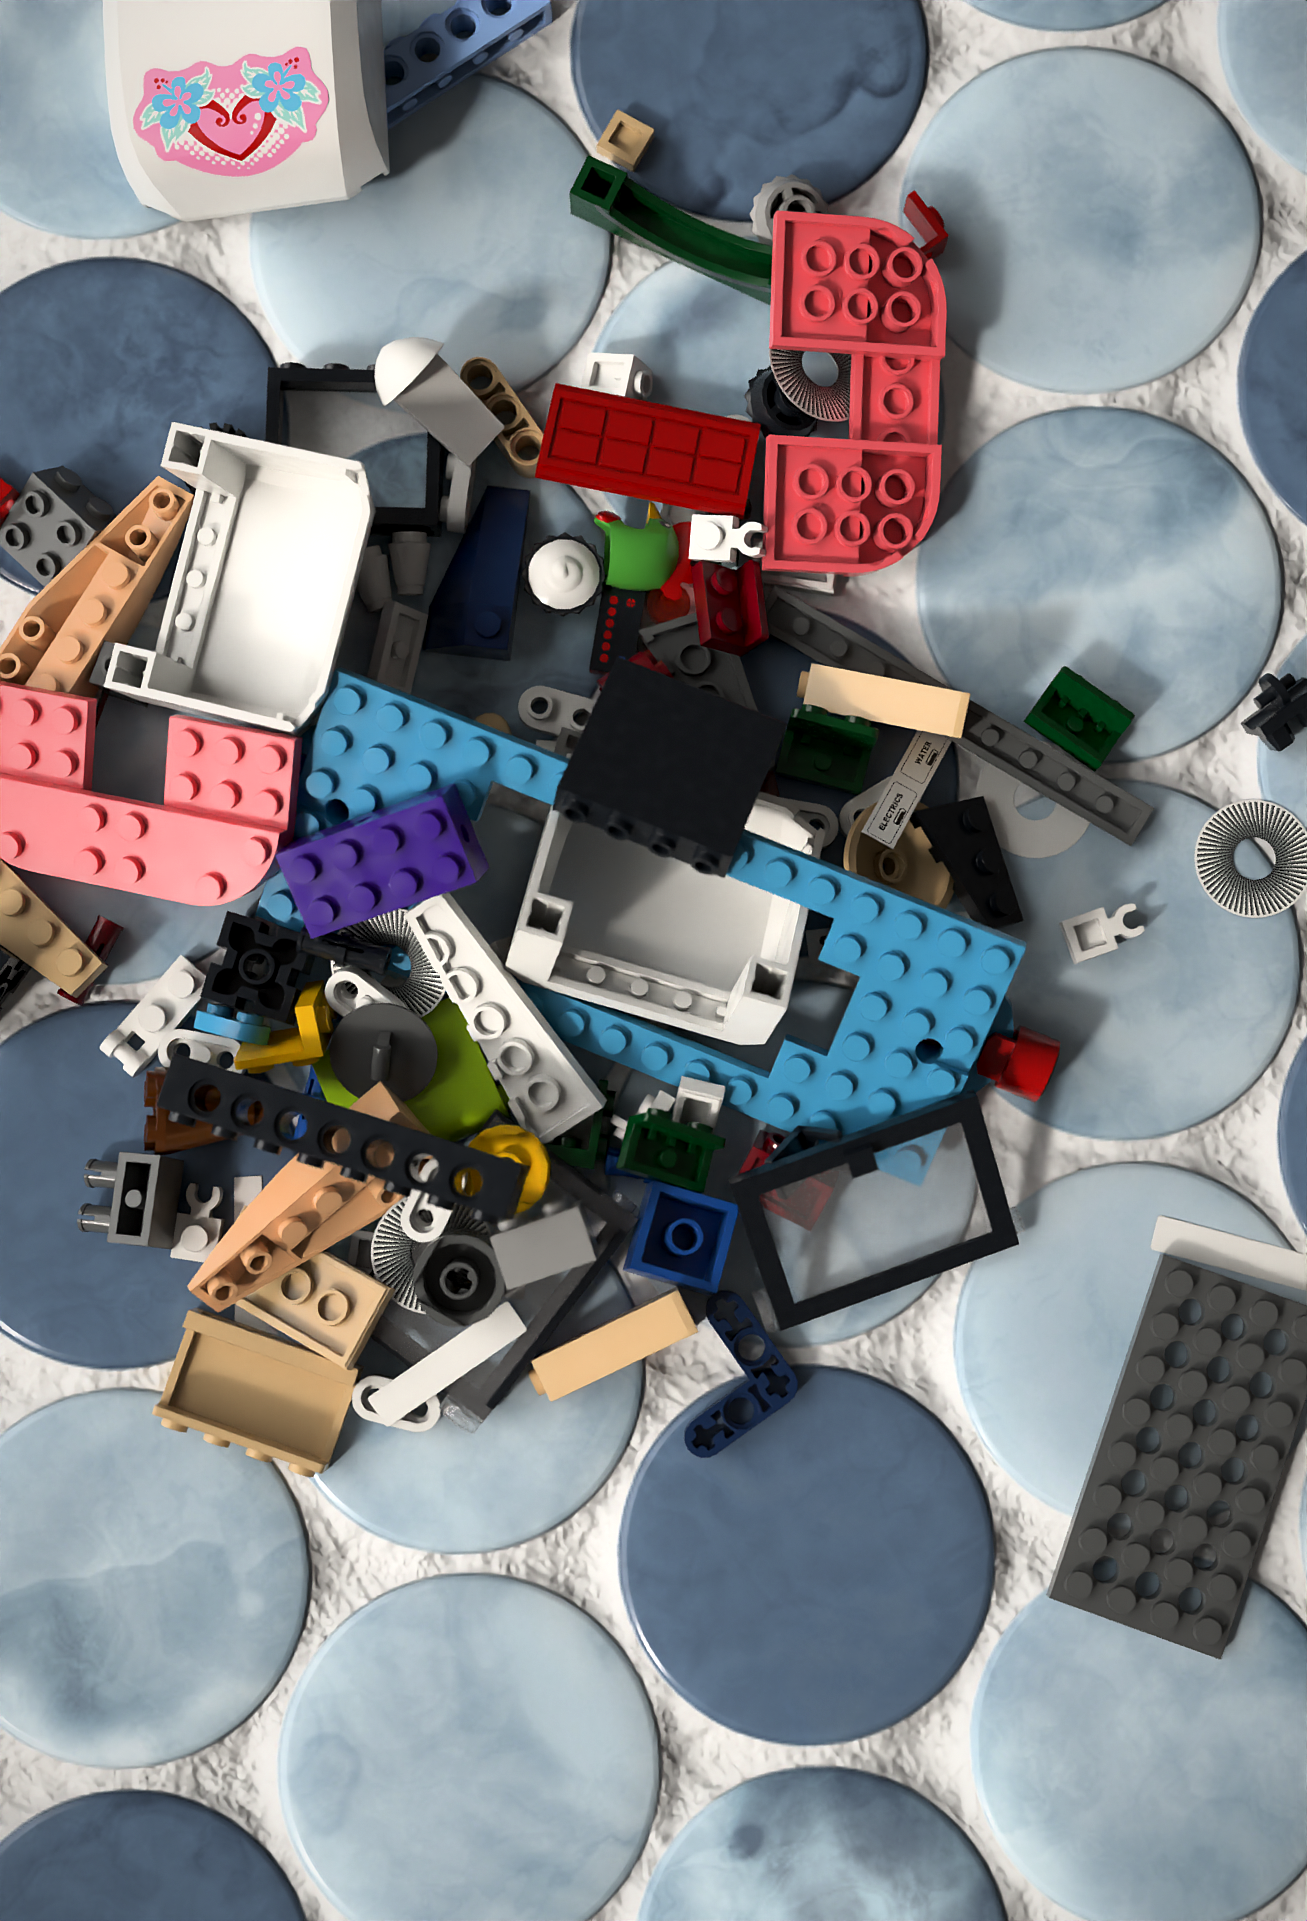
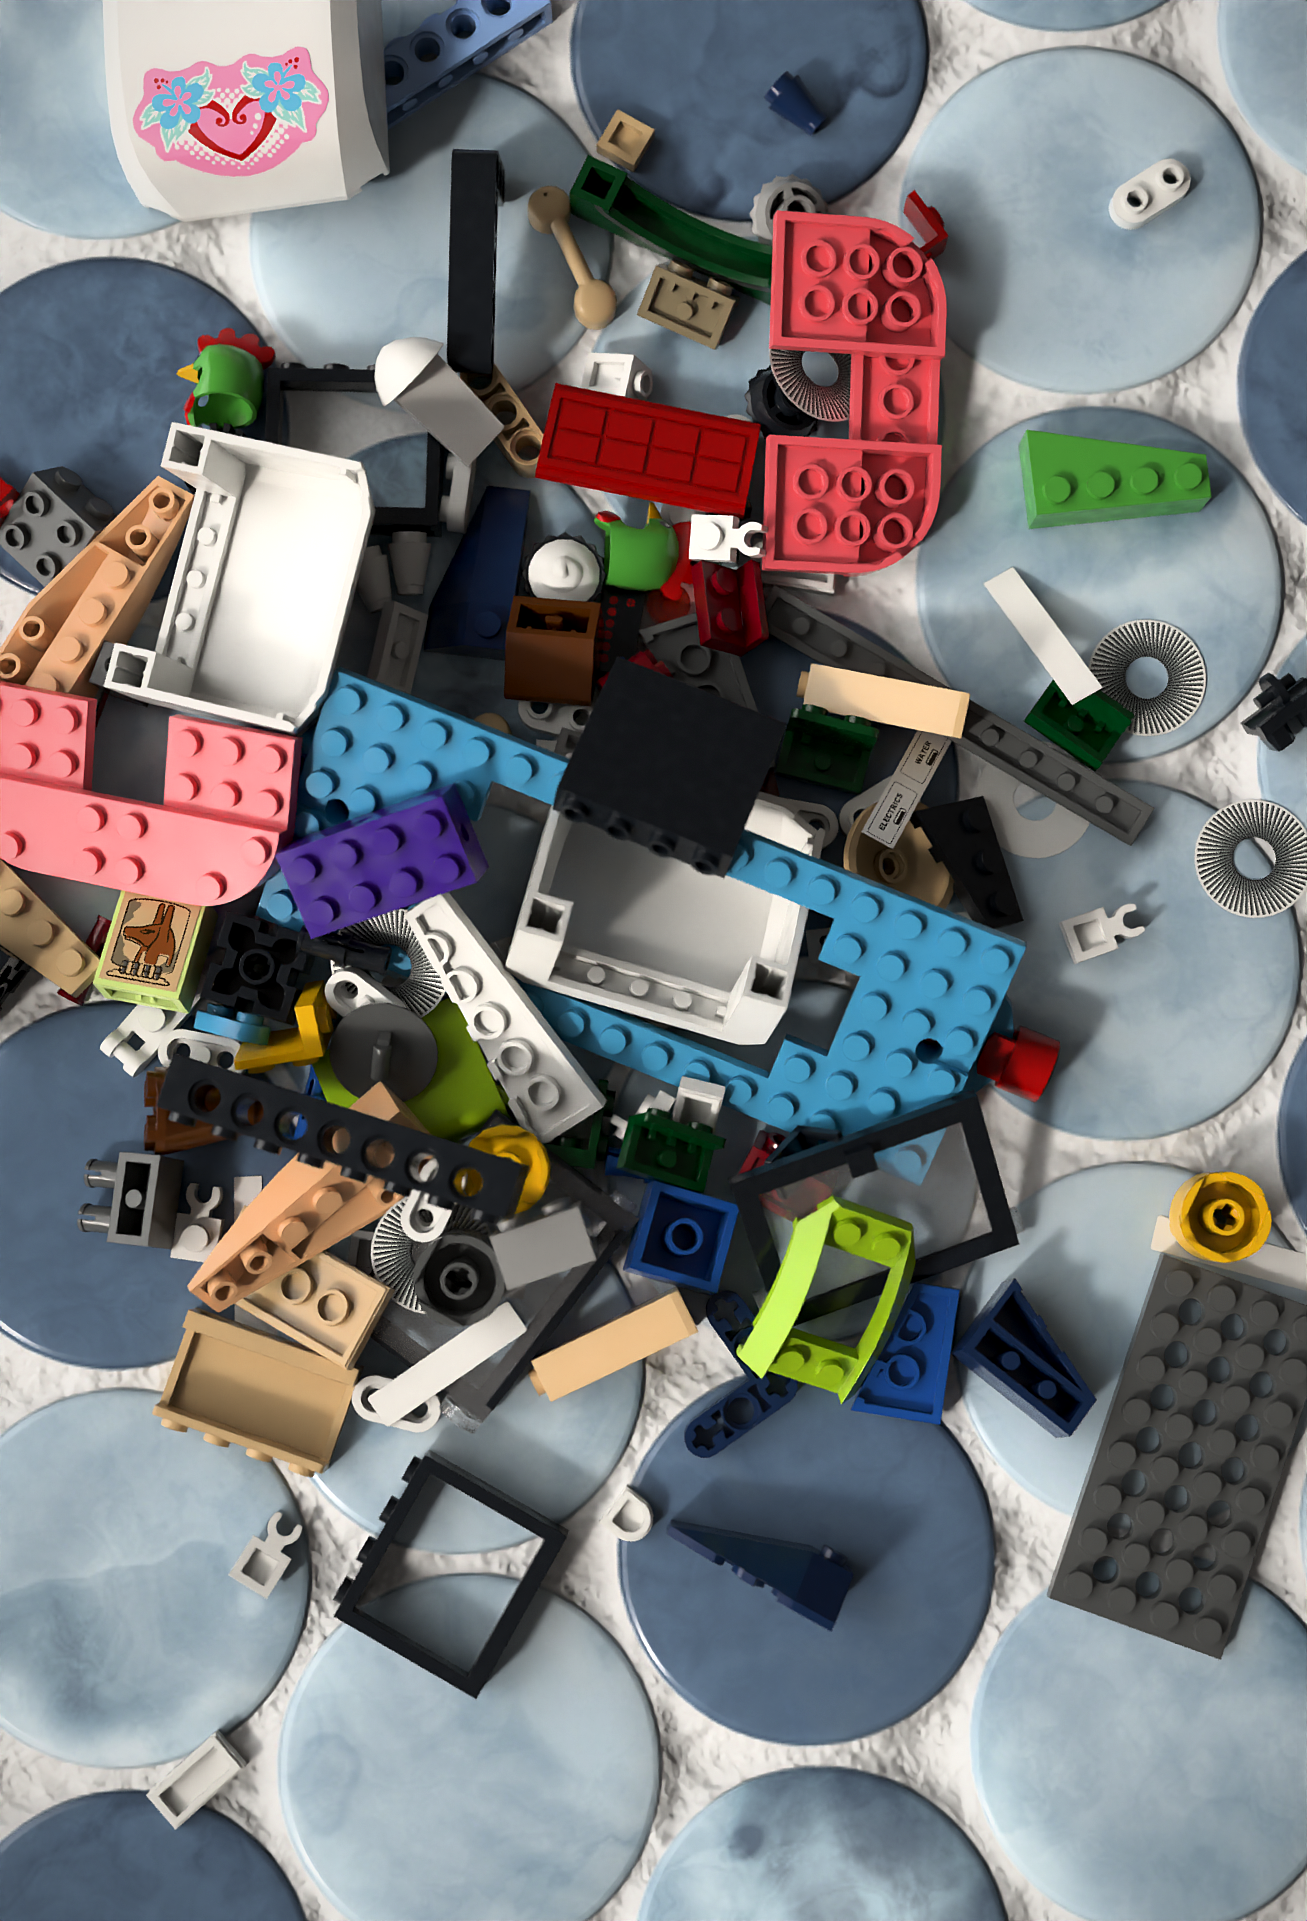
none -> brick [93,890,218,1014]
none -> white tile [146,1730,247,1830]
none -> bright green piece [177,328,276,429]
none -> white plate [229,1512,302,1599]
none -> black window [333,1450,569,1699]
none -> black beam [447,149,505,374]
none -> reddish brown slope [504,596,605,707]
none -> tan piece [528,186,617,330]
none -> white tile [599,1485,653,1541]
none -> dark tan bracket [637,259,741,350]
none -> dark blue wedge [667,1520,854,1632]
none -> lime wedge [736,1195,916,1405]
none -> dark blue cone [764,71,828,137]
none -> blue wing [850,1282,960,1425]
none -> dark blue wedge [951,1278,1097,1438]
none -> white sticker [983,567,1103,705]
none -> bright green wedge [1018,430,1212,529]
none -> sticker [1088,620,1206,736]
none -> white plate [1109,159,1191,230]
none -> yellow brick [1169,1172,1272,1263]

